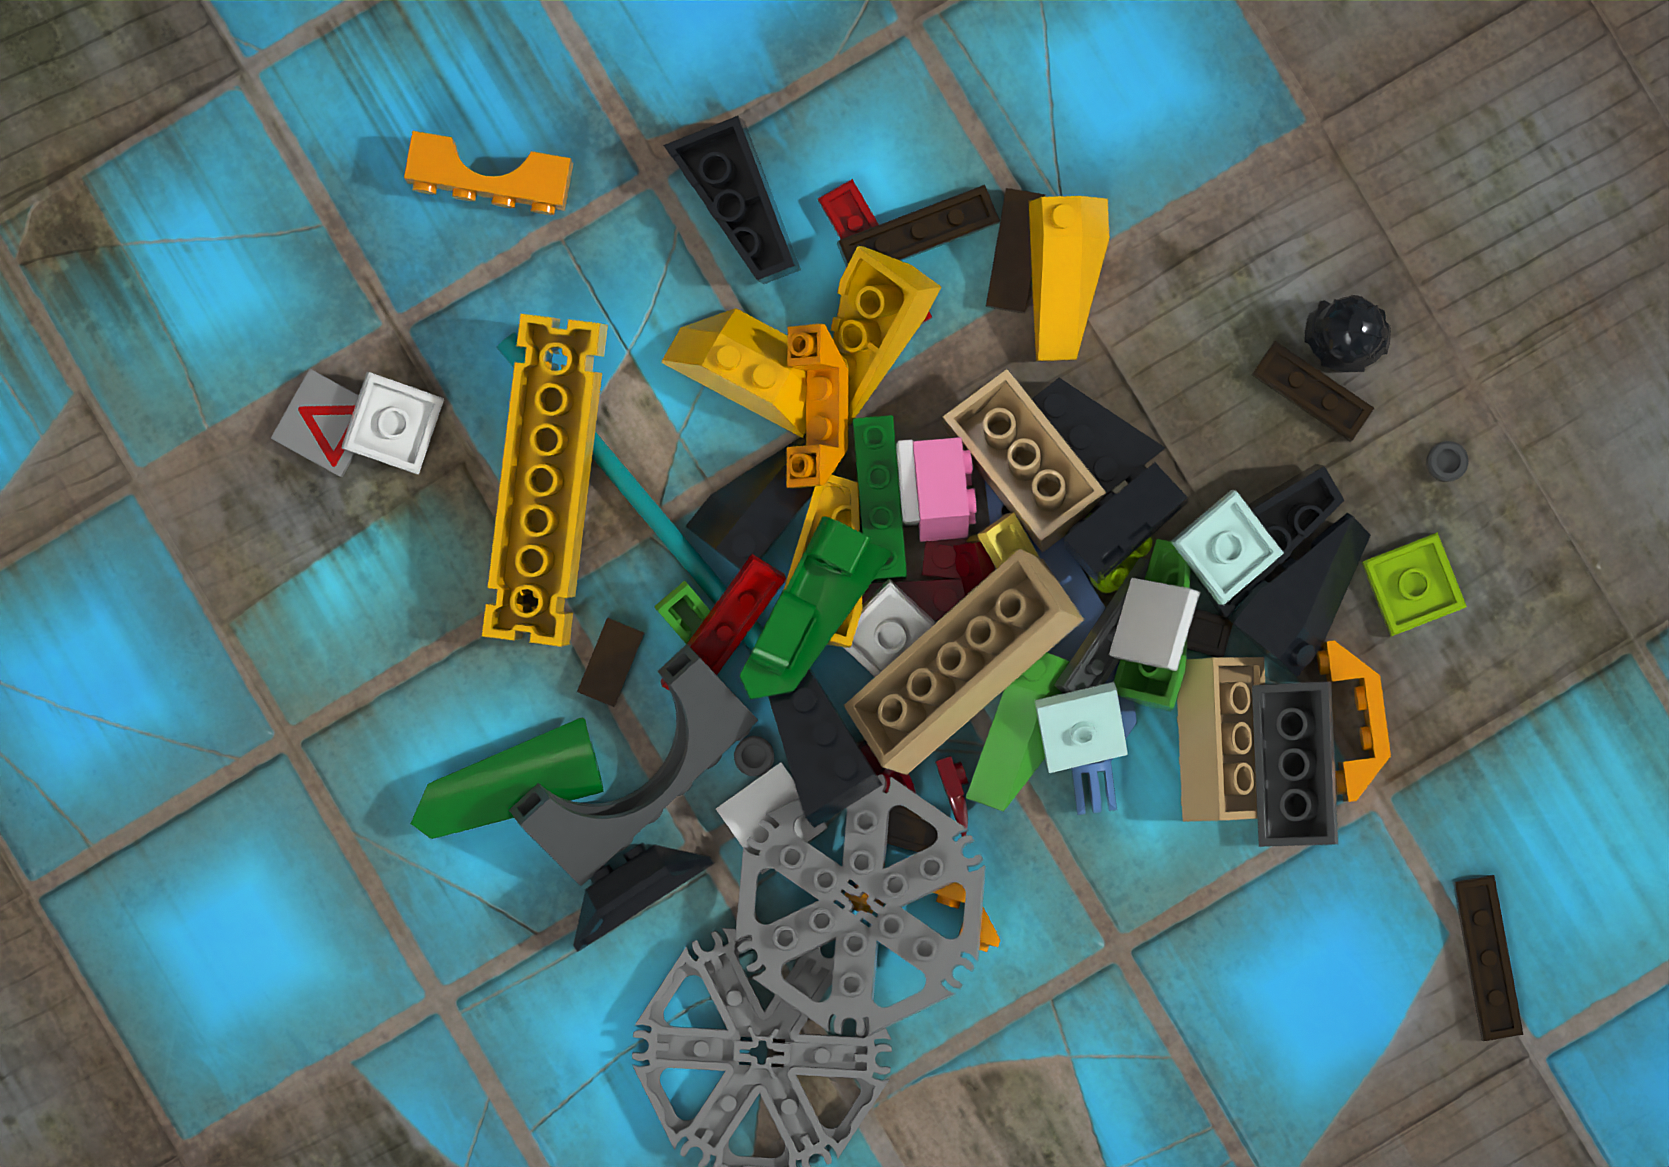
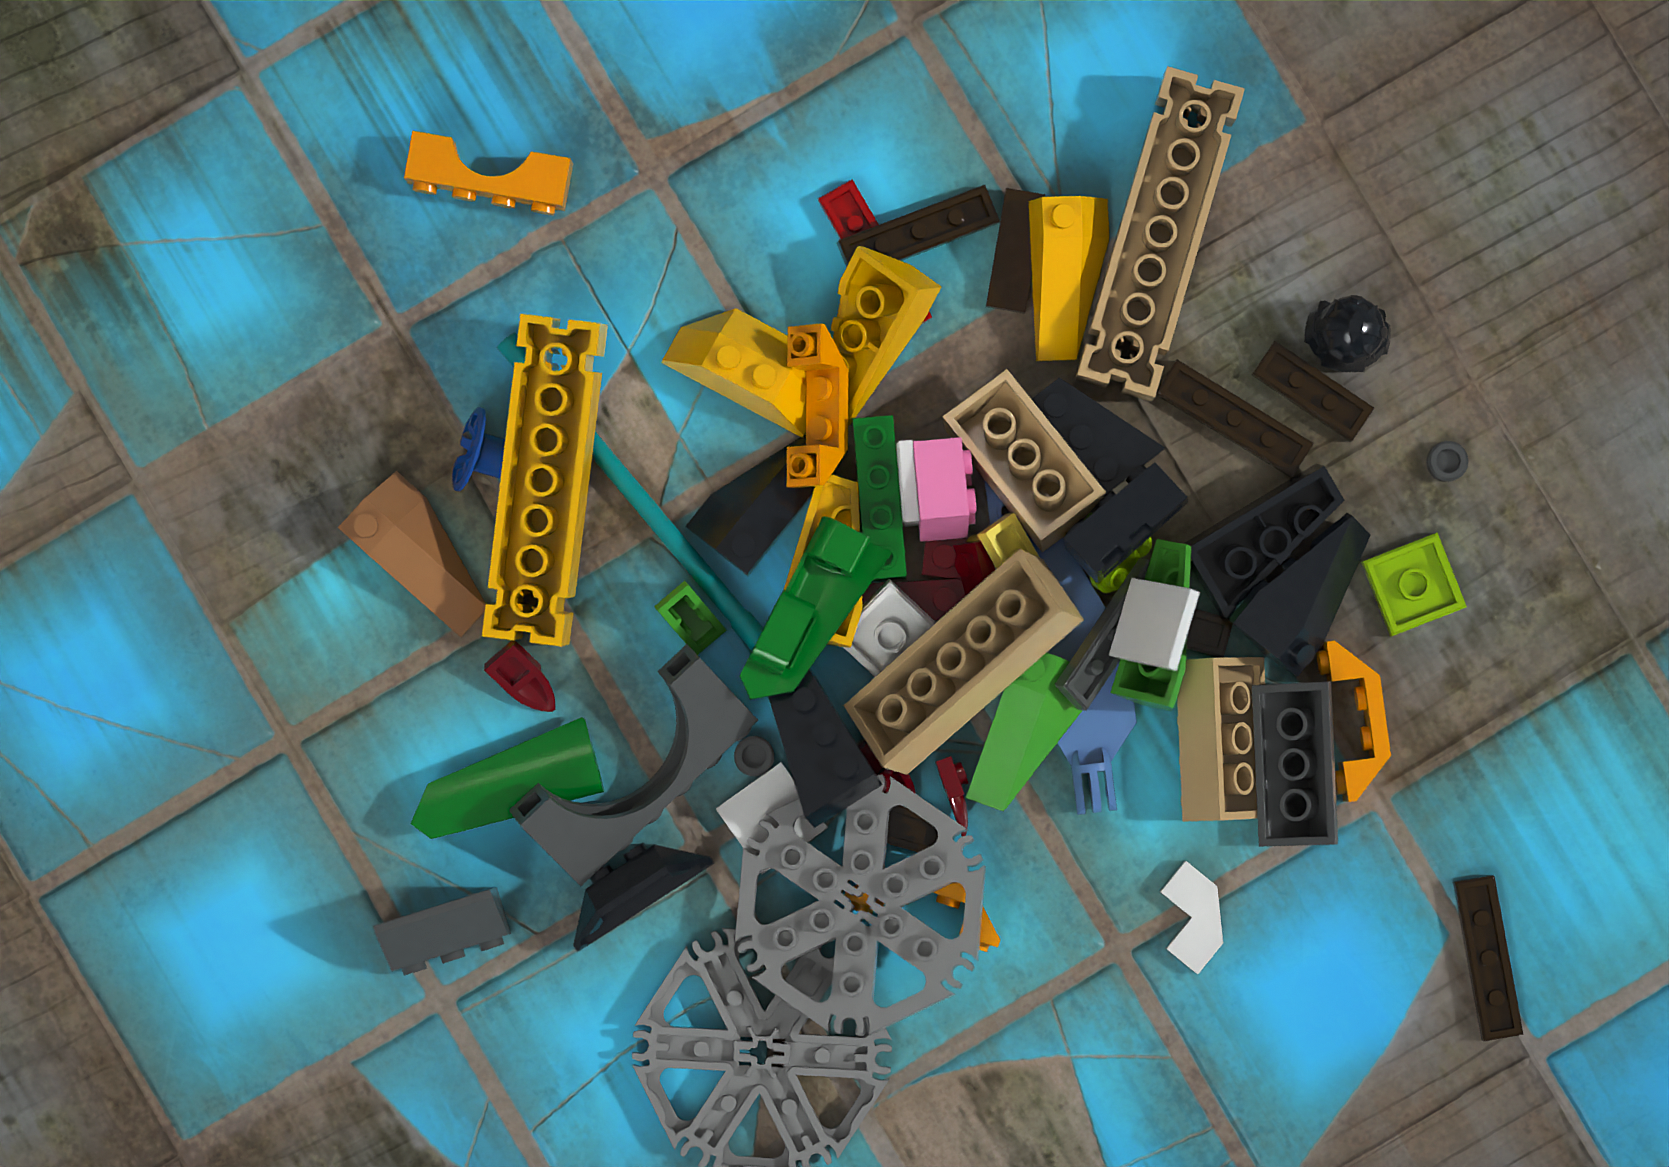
light grey tile [271,369,359,478] -> none
white tile [341,372,444,474] -> none
dark brown tile [577,618,645,707] -> none
red tile [660,554,786,691] -> none
black wedge [663,116,801,284] -> none
light aqua plate [1035,682,1128,773] -> none
light aqua plate [1171,490,1283,605] -> none
none -> medium nougat wedge [338,471,486,638]
none -> dark grey slope [373,887,511,976]
none -> blue wheel [452,406,505,492]
none -> dark red plate [484,640,556,712]
none -> tan brick [1075,66,1245,402]
none -> dark brown tile [1156,360,1314,478]
none -> white tile [1160,861,1223,974]

